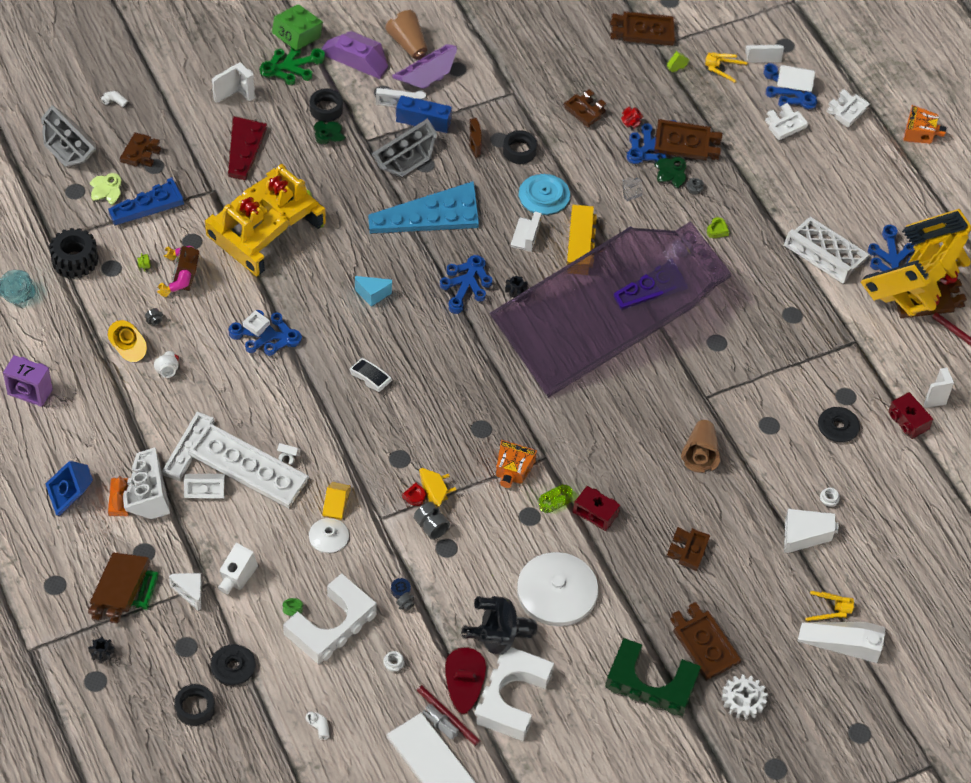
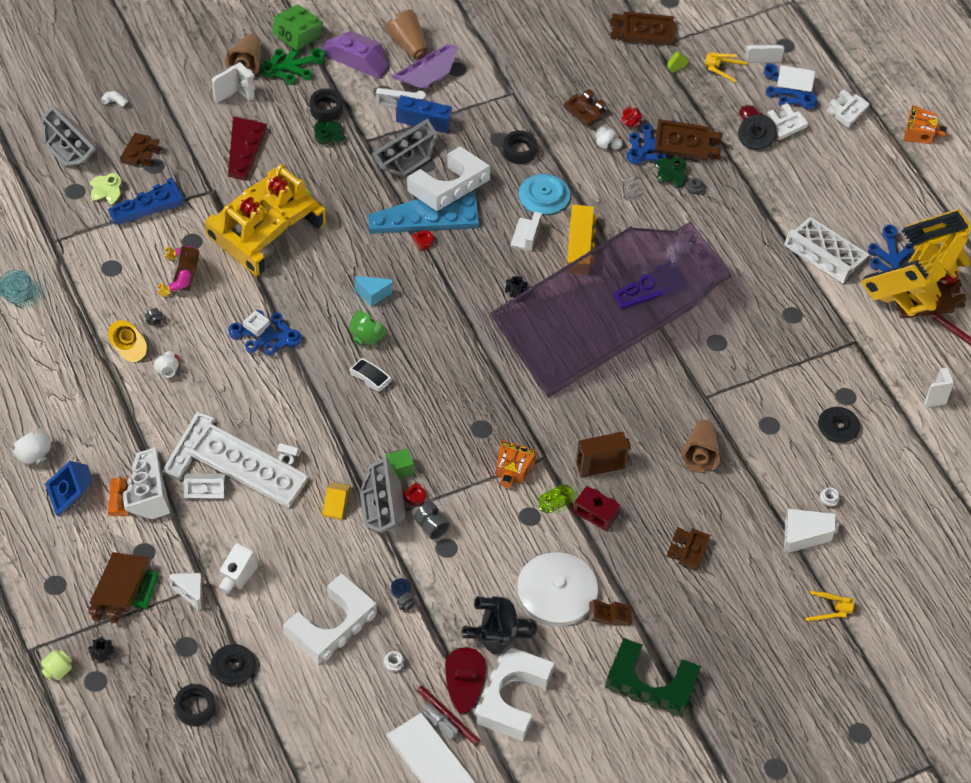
medium lavender brick [3,355,53,407] -> none
black tyre [49,228,98,278] -> none
lime plate [137,253,151,271] -> none
bright green tile [283,598,303,616] -> none
white arm [306,711,329,740] -> none
white dish [309,518,349,554] -> none
yellow piece [419,468,457,507] -> none
blue plant [440,255,492,314] -> none
reddish brown slope [469,117,482,158] -> none
reddish brown tile [670,602,741,681] -> none
lime tile [706,217,729,238] -> none
white gear [722,675,767,719] -> none
white wedge [797,622,885,663] -> none
dark red brick [888,392,933,439] -> none
none -> white cylinder [10,428,51,465]
none -> yellowish green head [41,649,72,680]
none -> medium nougat cone [225,34,261,75]
none -> bright green cylinder [349,310,388,346]
none -> light grey wedge [360,457,406,533]
none -> bright green brick [385,448,414,479]
none -> white arch [407,146,490,211]
none -> red tile [412,230,434,251]
none -> reddish brown window [575,431,631,478]
none -> reddish brown slope [589,599,632,626]
none -> white animal [594,126,623,150]
none -> black wheel [738,114,777,150]
none -> dark red animal [739,105,764,120]

